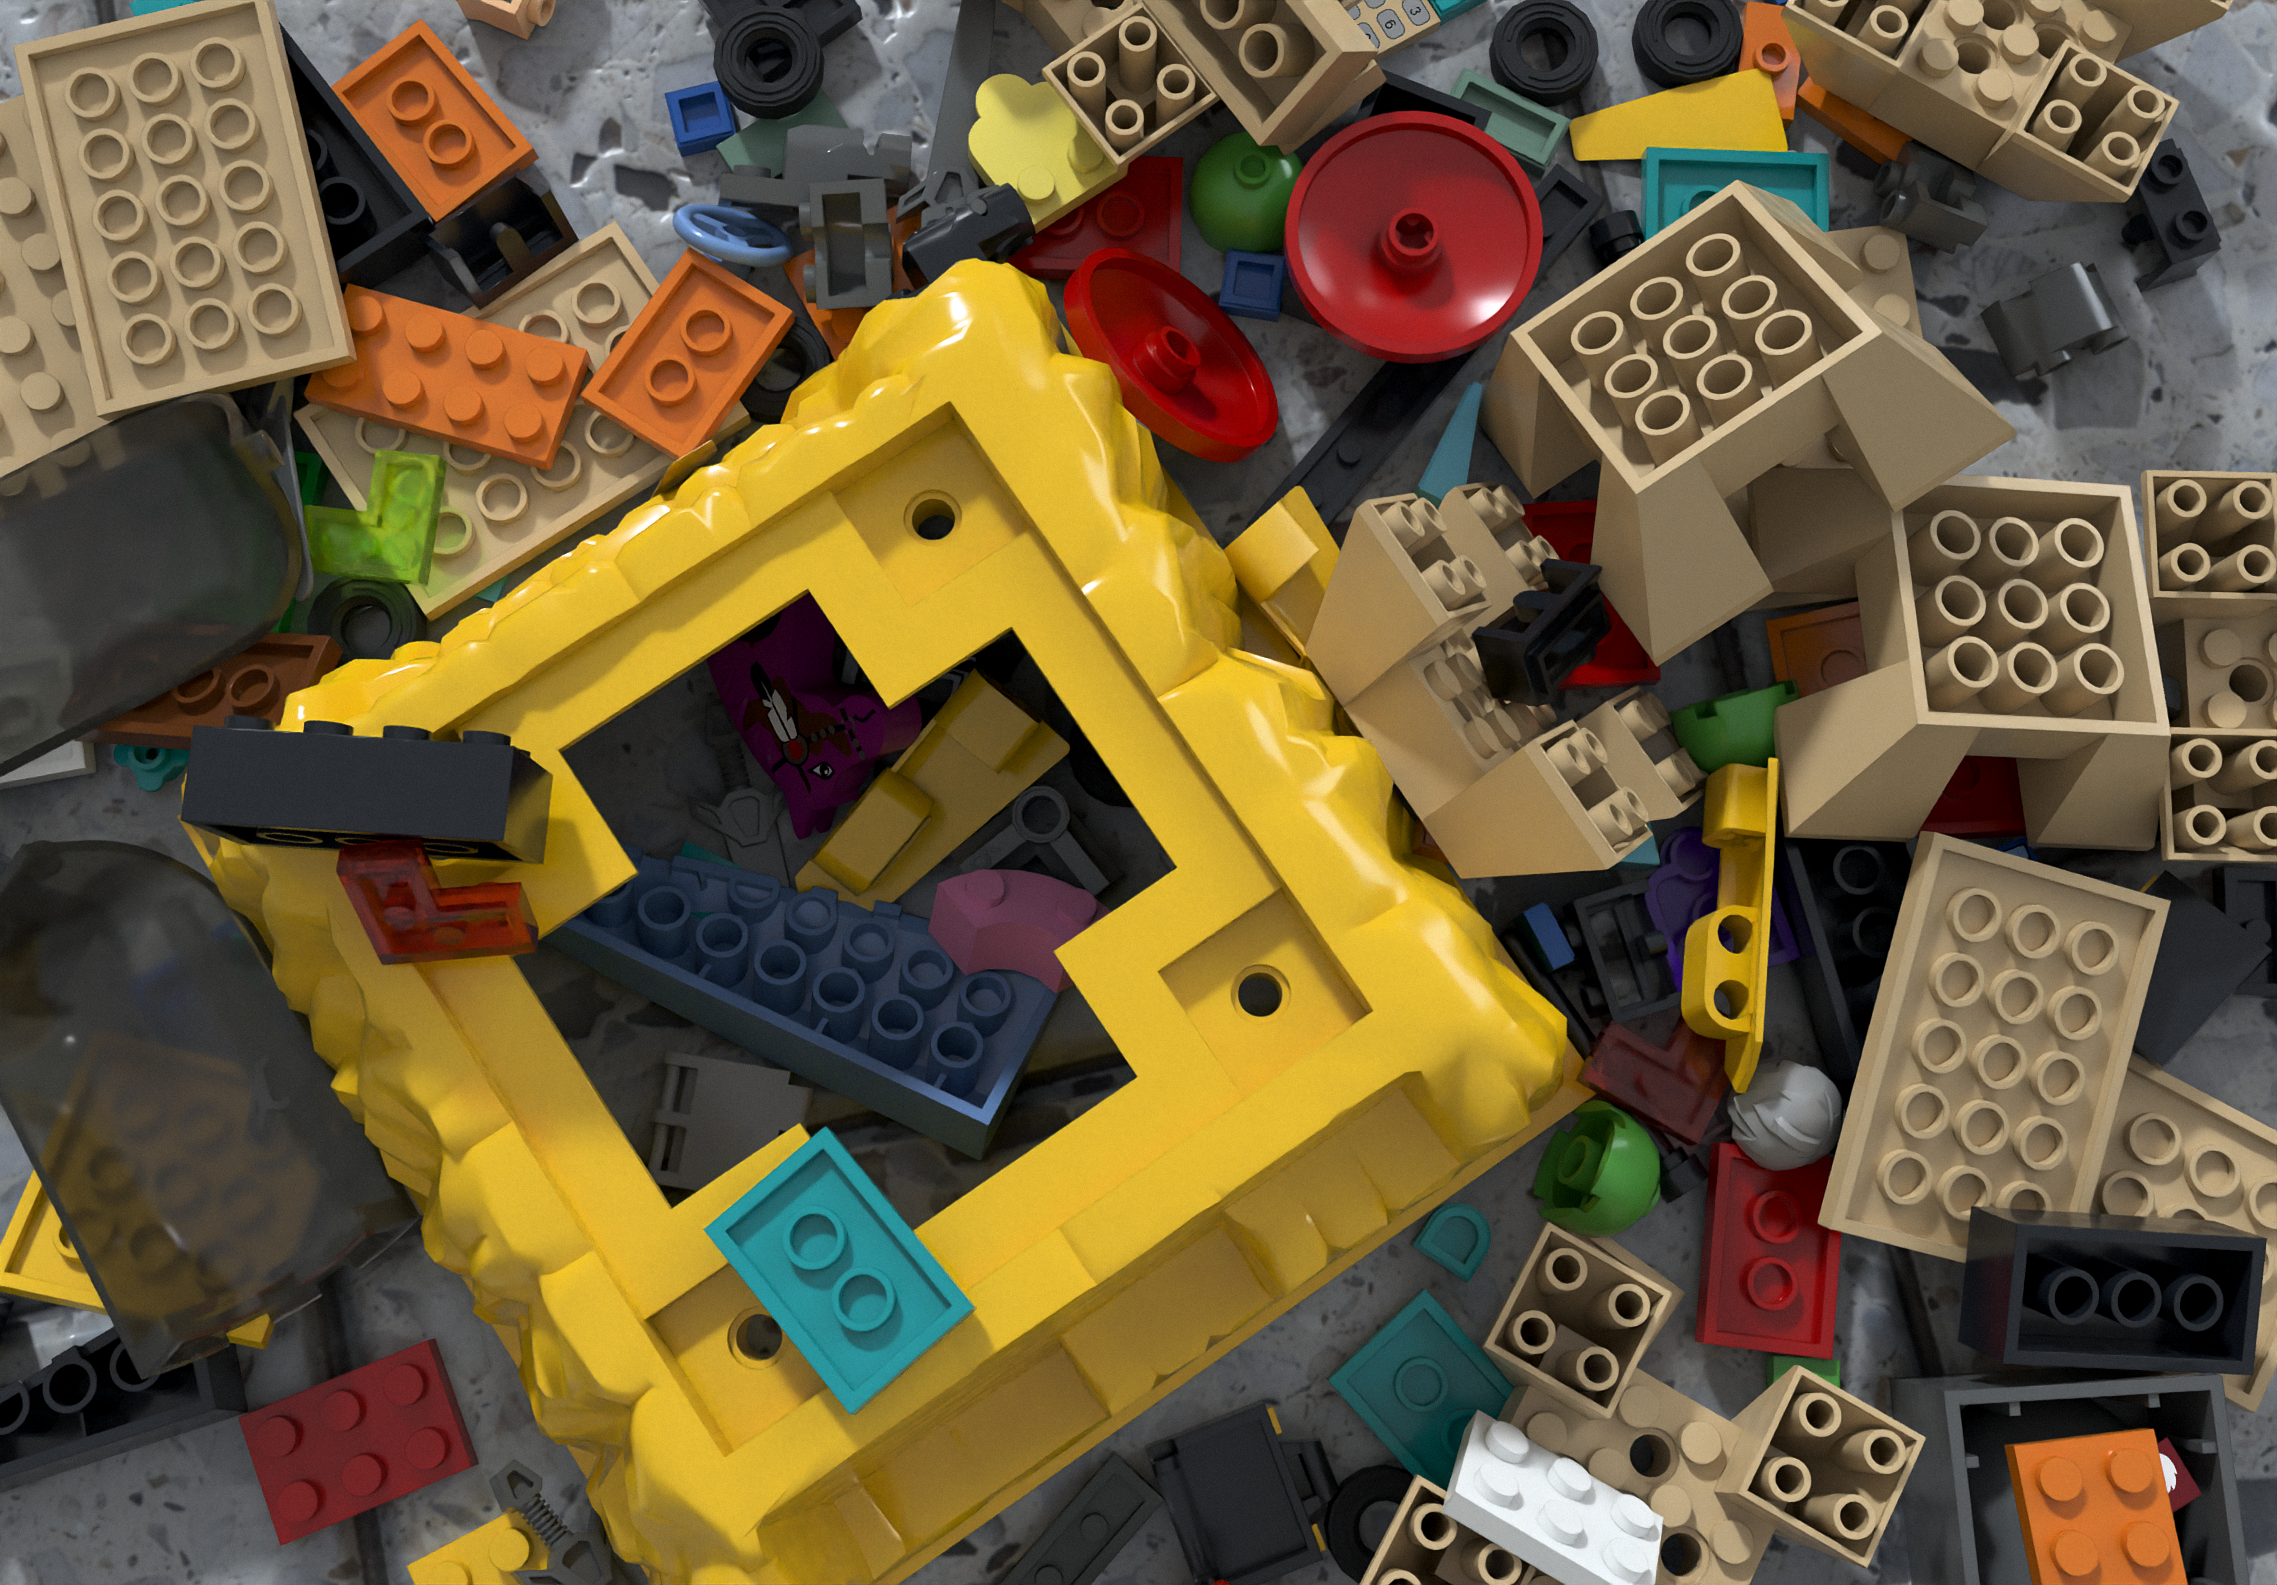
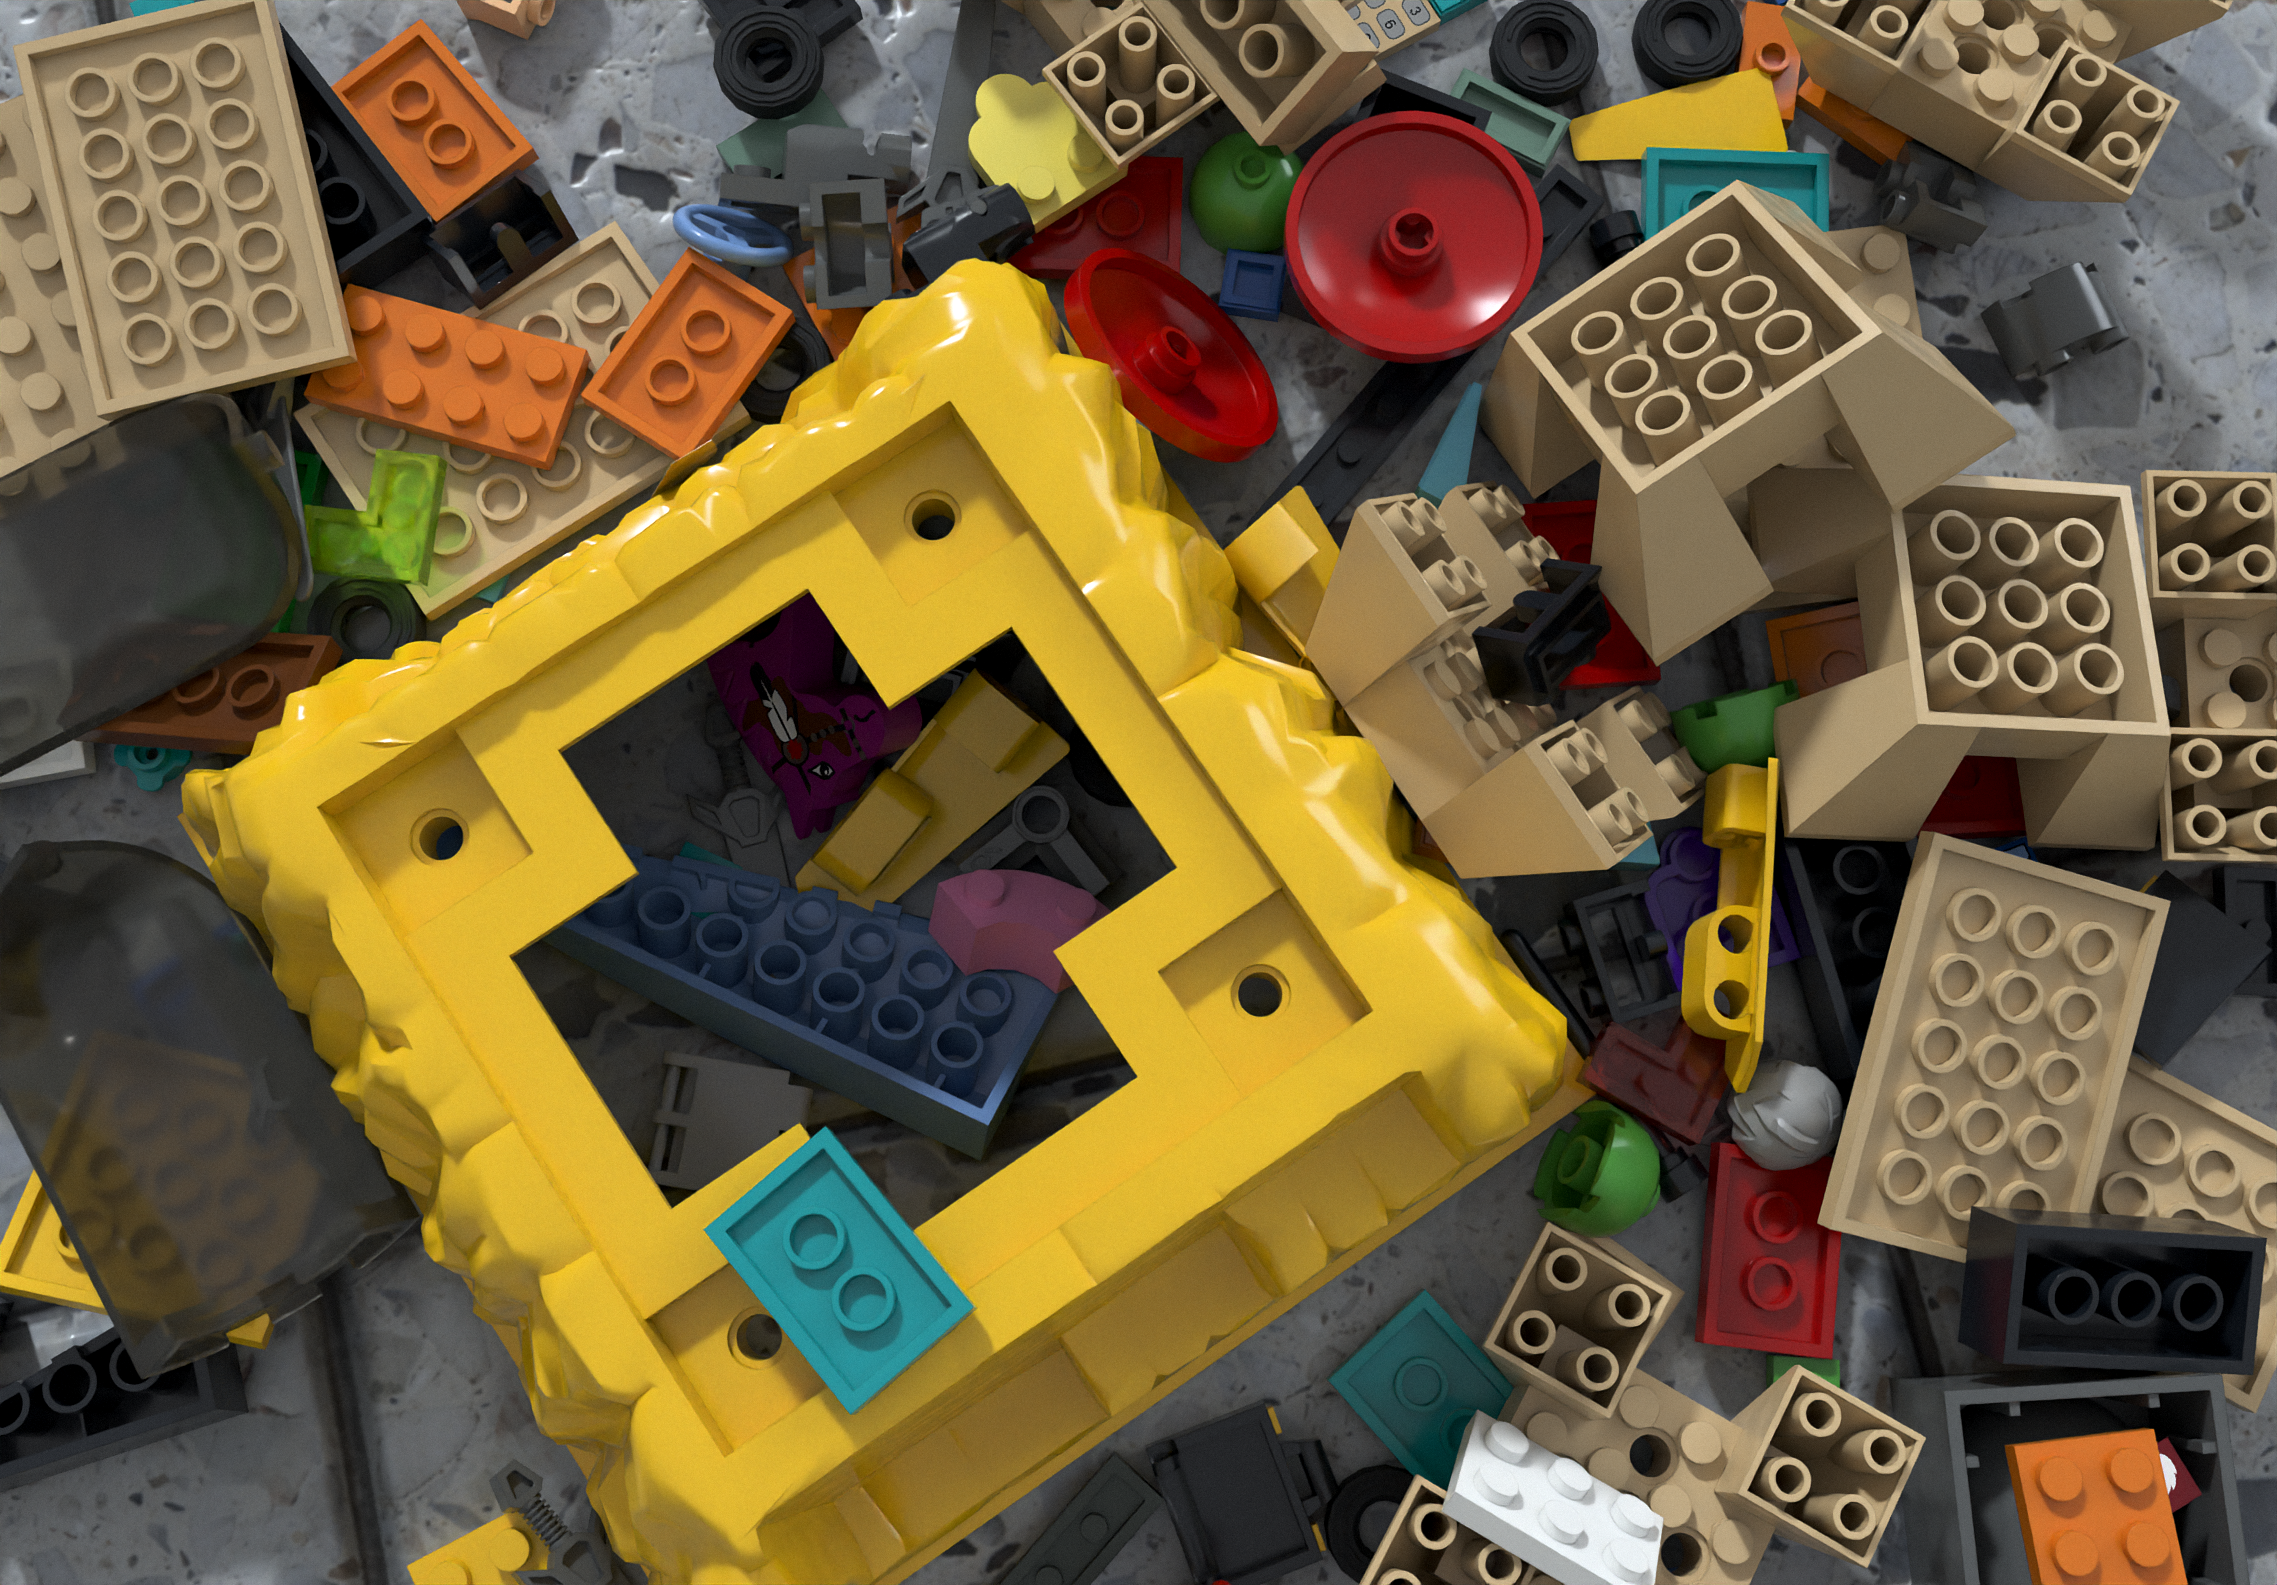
black brick [180,715,553,864] -> none
red plate [238,1338,479,1546] -> none
clear red plate [336,839,539,965] -> none
blue tile [665,81,737,157] -> none
teal tile [1410,1203,1491,1283] -> none
blue tile [1513,902,1575,974] -> none
black window [2121,138,2222,293] -> none

